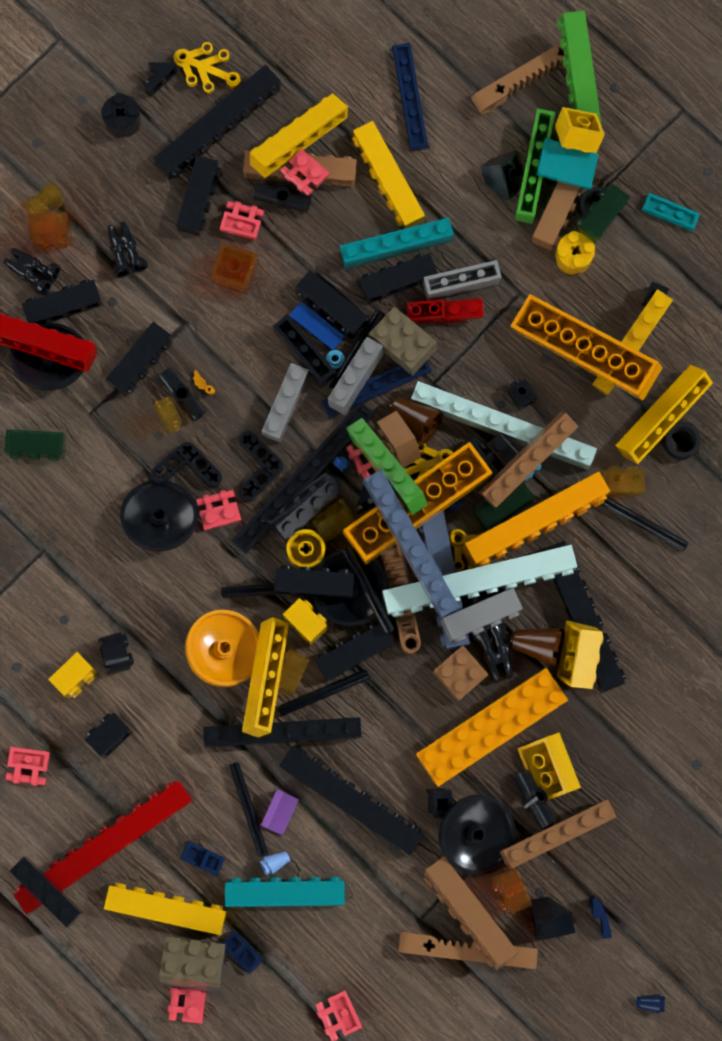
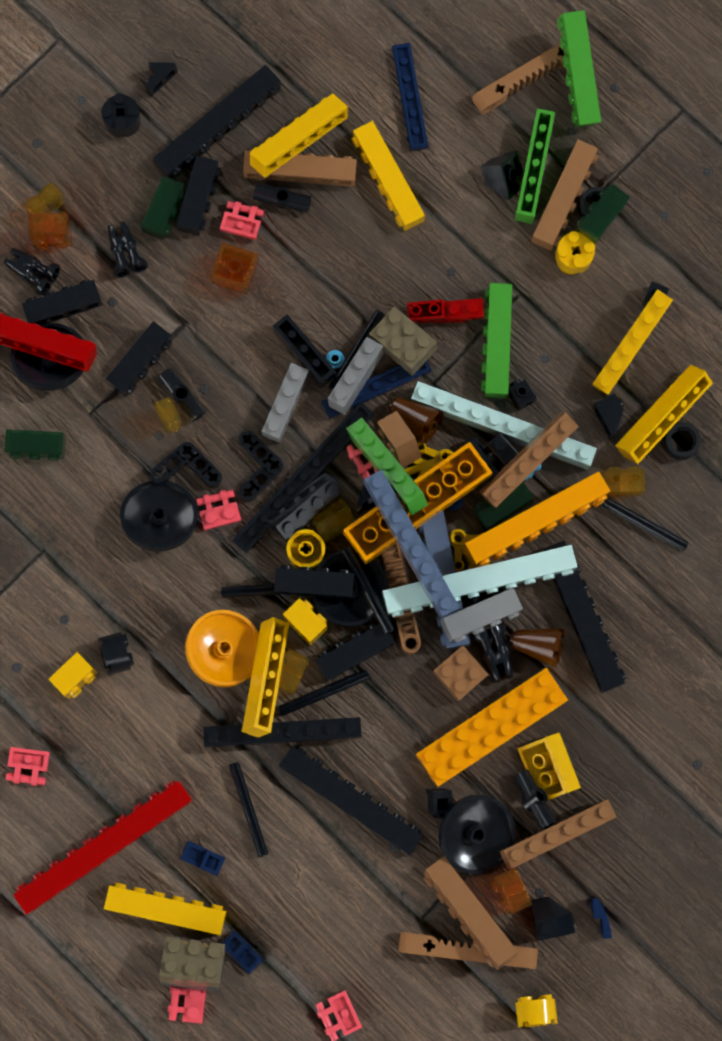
black brick [10,856,83,928] -> none
black brick [84,712,133,759] -> none
yellow plant [174,42,241,94] -> none
light orange piece [193,370,215,395] -> none
teal brick [225,877,345,907] -> none
light blue cone [260,851,290,876] -> none
medium lavender panel [261,789,299,835] -> none
coral plate [280,149,329,196] -> none
blue tile [289,302,345,351] -> none
black brick [295,271,368,338] -> none
blue plate [333,456,351,473] -> none
teal brick [340,218,454,269] -> none
black brick [359,253,438,305] -> none
light grey brick [423,260,502,301] -> none
light orange brick [510,294,663,401] -> none
teal tile [536,138,599,190] -> none
yellow brick [555,107,605,153] -> none
yellow slope [556,621,603,689] -> none
dark blue cone [636,994,665,1014] -> none
teal tile [641,193,700,232] -> none
none -> clear green brick [141,176,186,240]
none -> bright green brick [481,283,512,399]
none -> yellow brick [515,994,558,1028]
none -> black slope [592,393,624,440]

